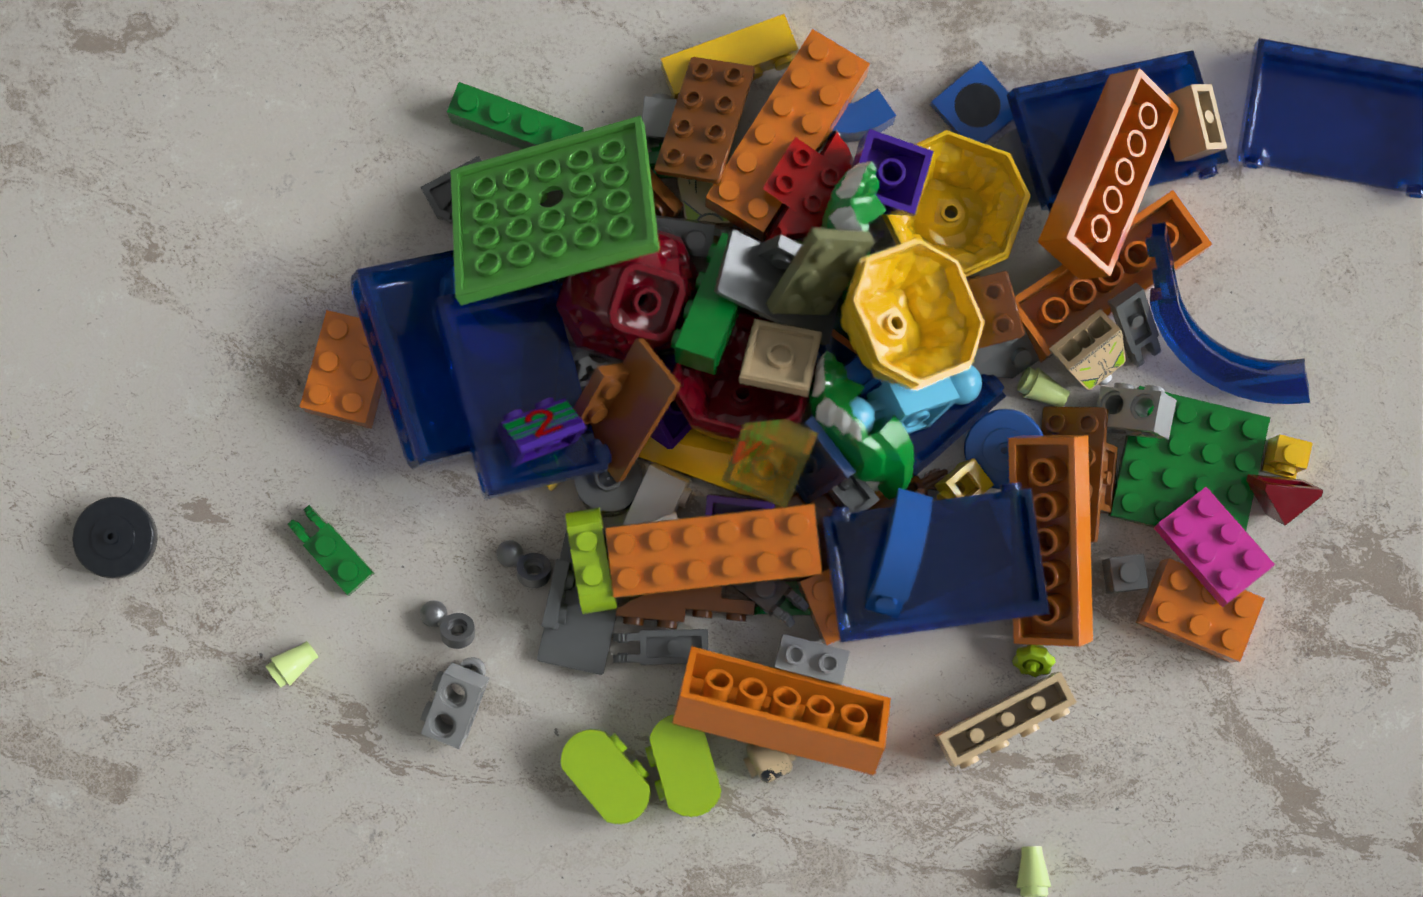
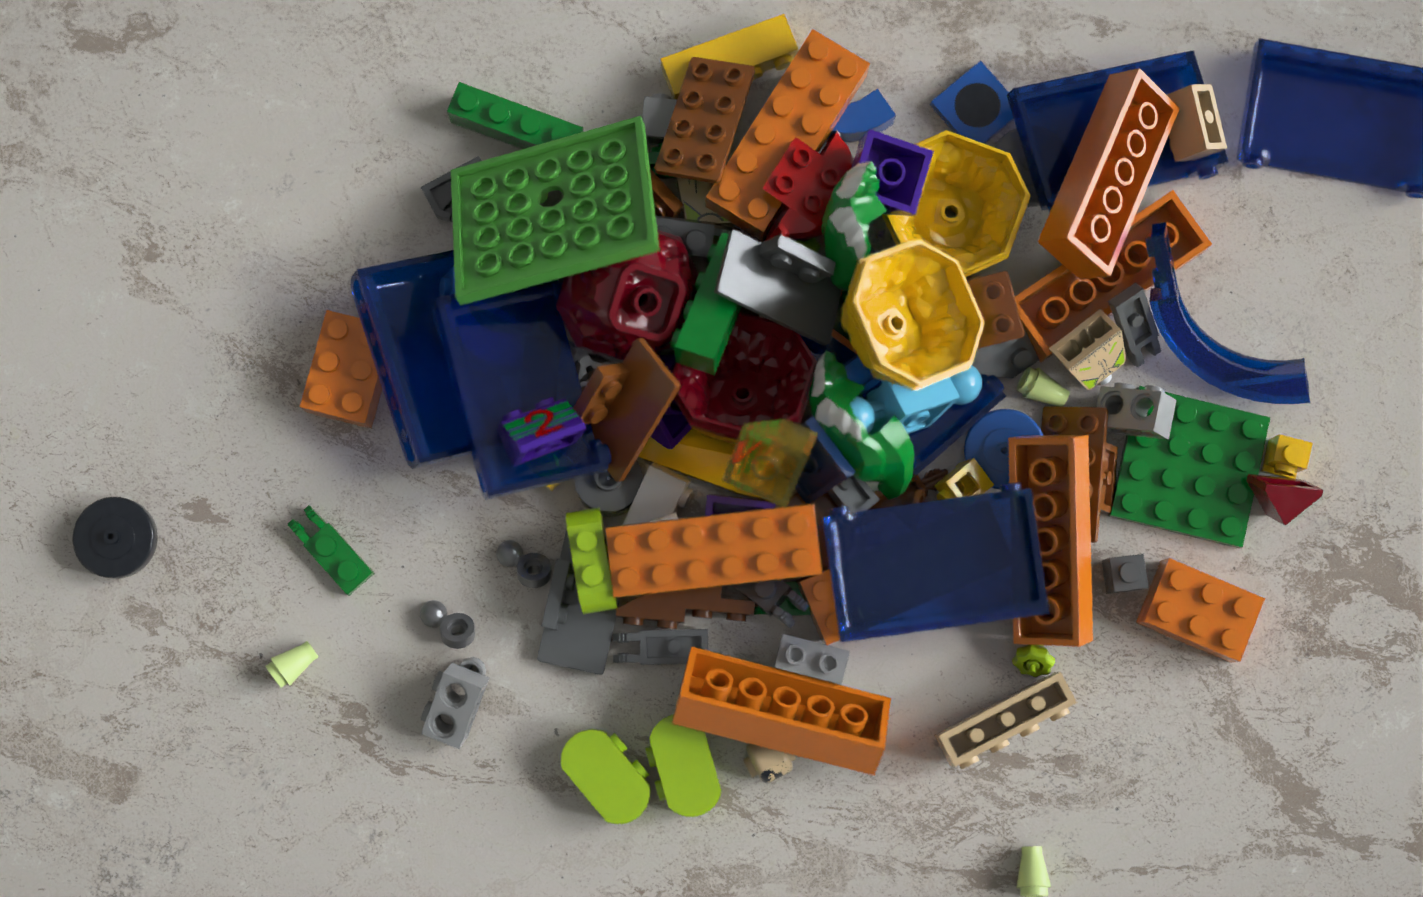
tan plate [739,319,822,397] -> none
olive plate [766,228,875,315] -> none
blue arch [865,488,933,618] -> none
dark pink plate [1154,487,1275,607] -> none

